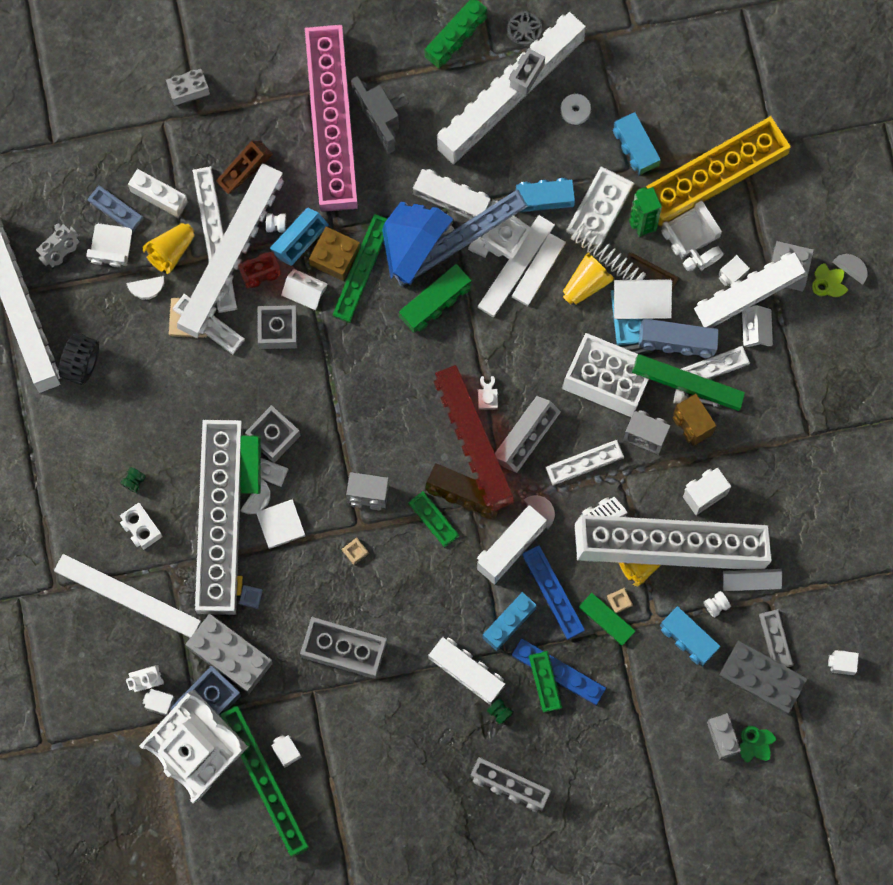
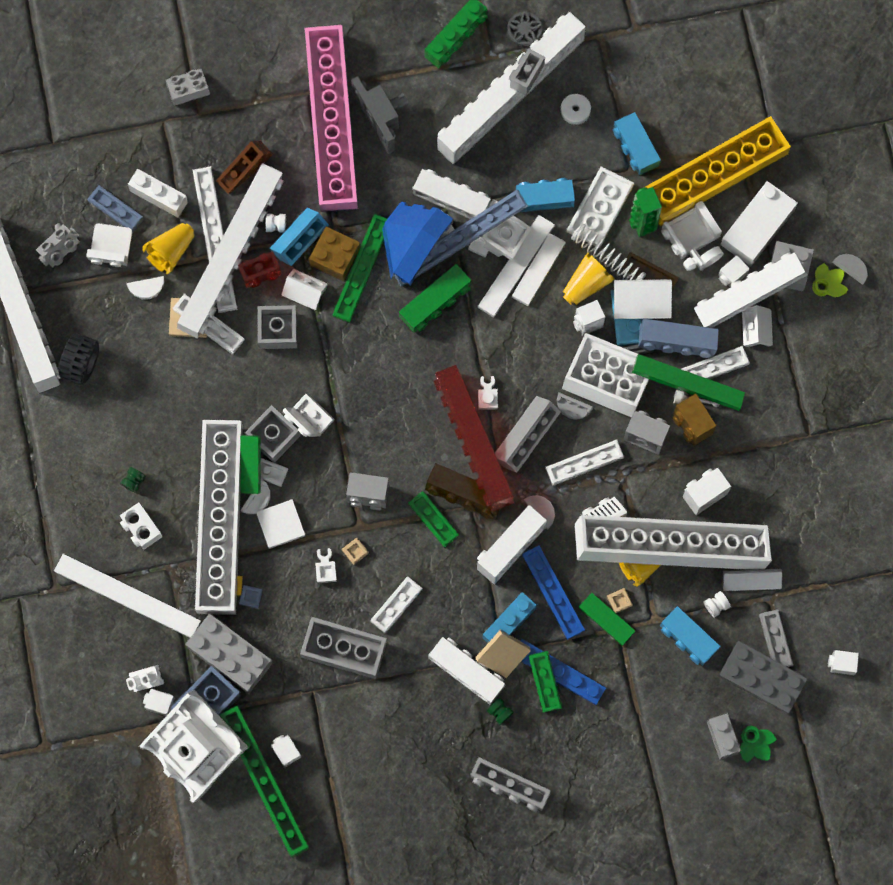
none -> white bracket [282,393,335,437]
none -> white plate [315,548,337,583]
none -> white tile [370,576,422,634]
none -> tan tile [476,630,531,678]
none -> light grey tile [557,392,593,420]
none -> white brick [573,300,605,336]
none -> white brick [721,181,797,267]

